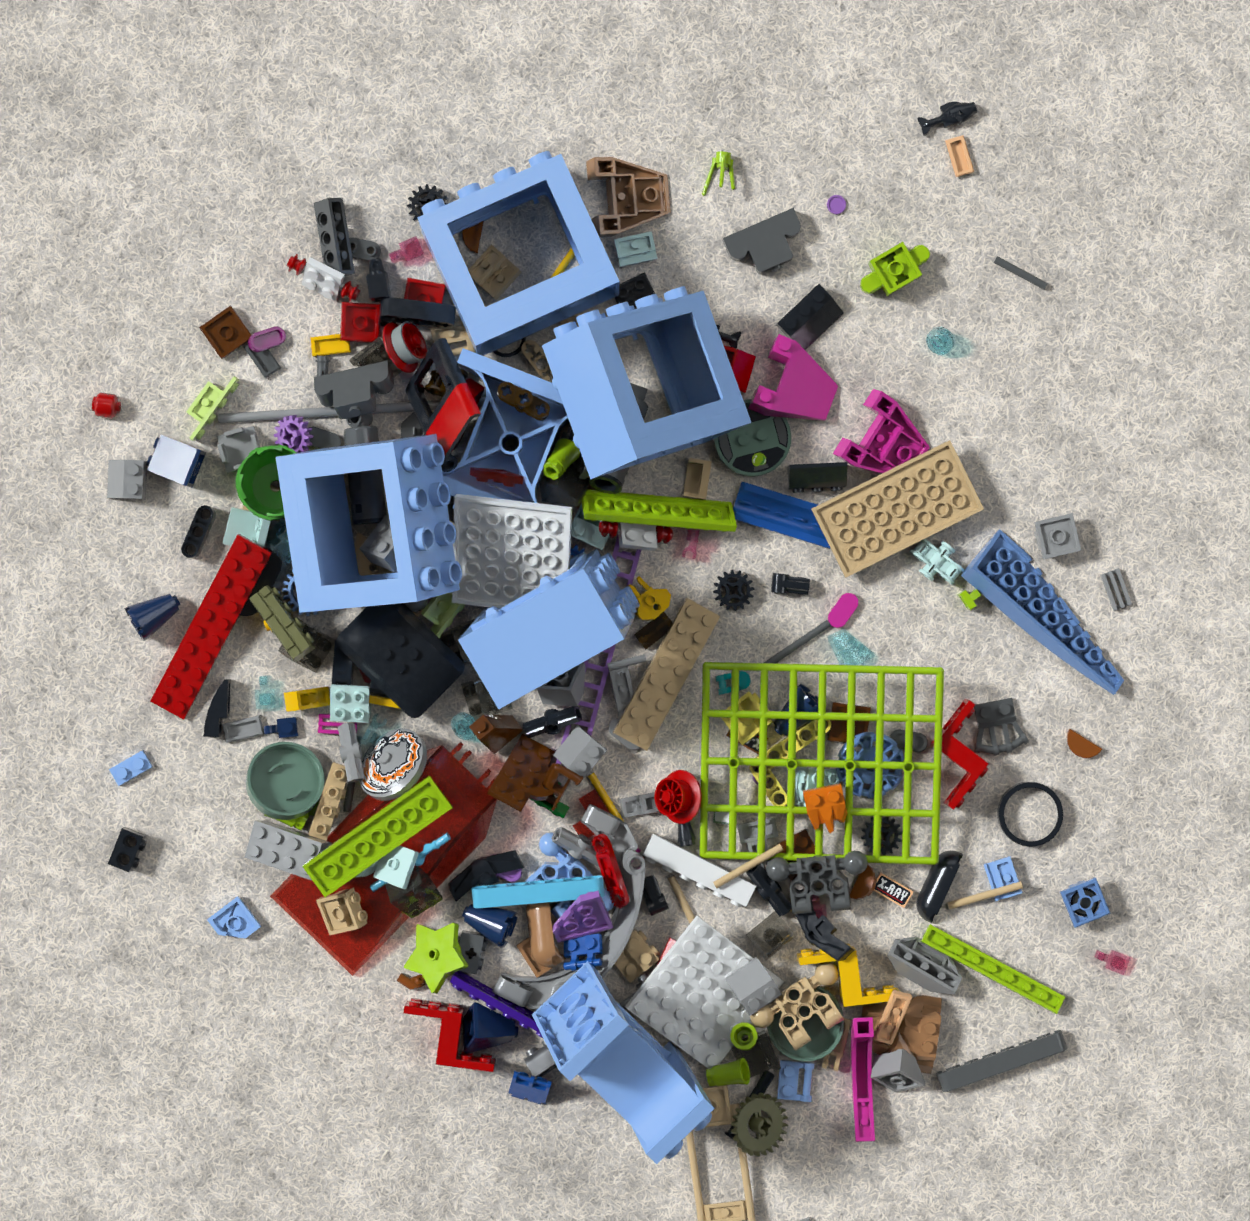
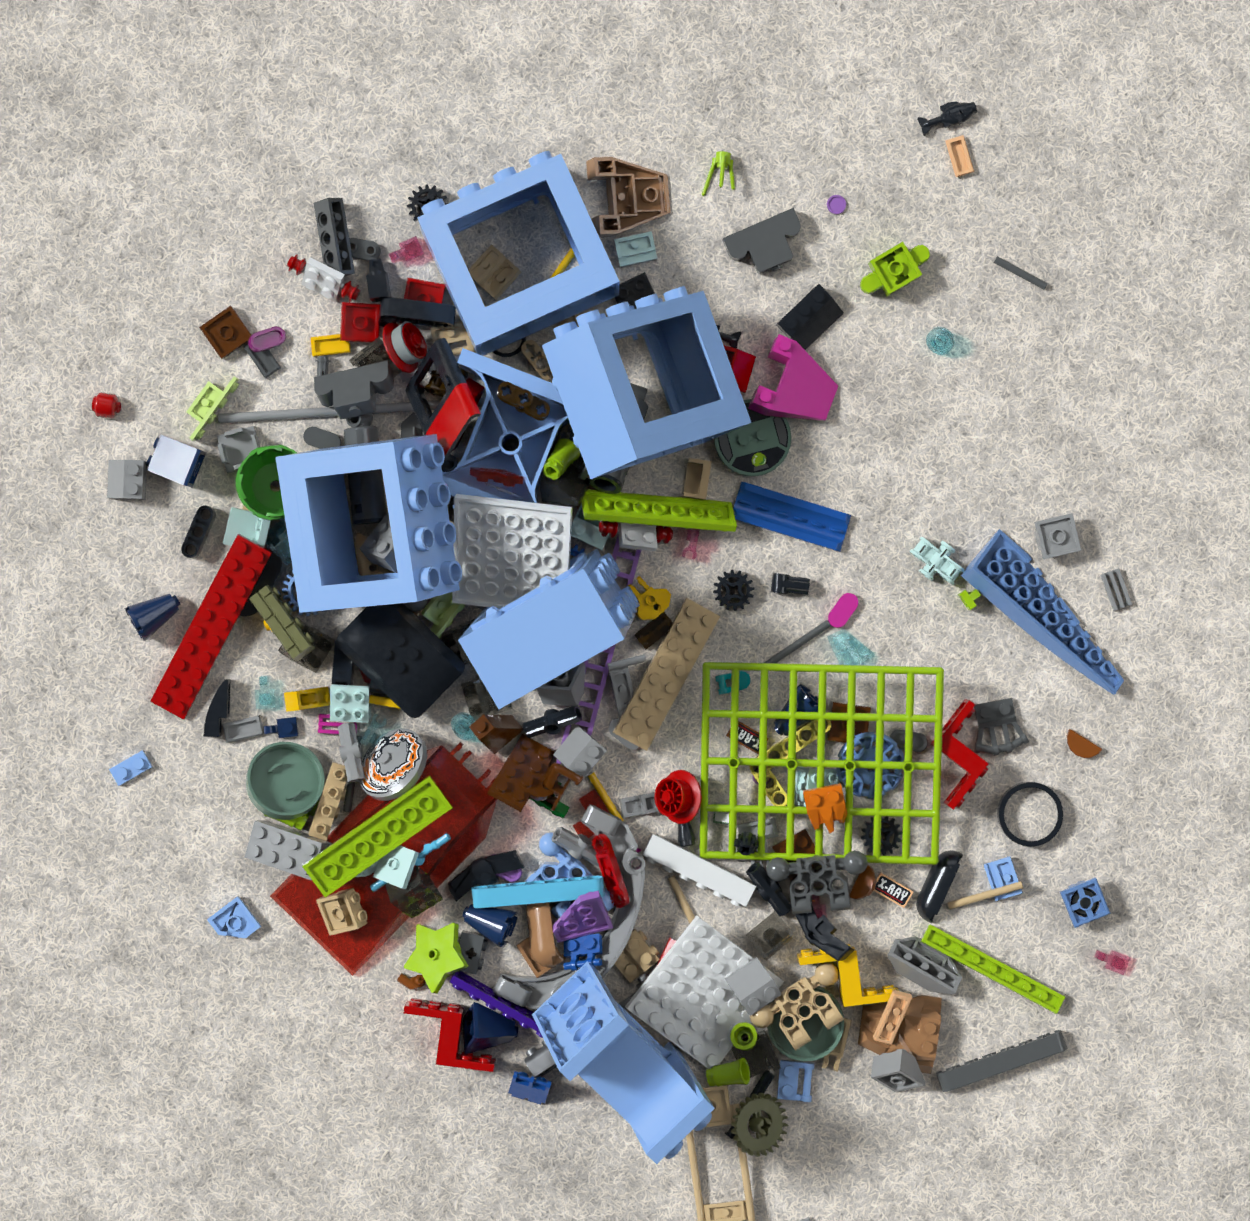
black brick [108,827,147,872] -> none
medium lavender gear [274,415,313,453] -> none
dark orange tile [462,221,484,254] -> none
black piece [643,875,669,916] -> none
tan piece [713,844,783,888] -> none
light yellow plate [721,691,773,745] -> none
black slope [787,462,847,493] -> none
tan plate [811,440,984,578] -> none
dark pink wedge [833,389,930,473] -> none
dark pink arch [851,1017,875,1142] -> none
none -> black gear [734,832,759,855]

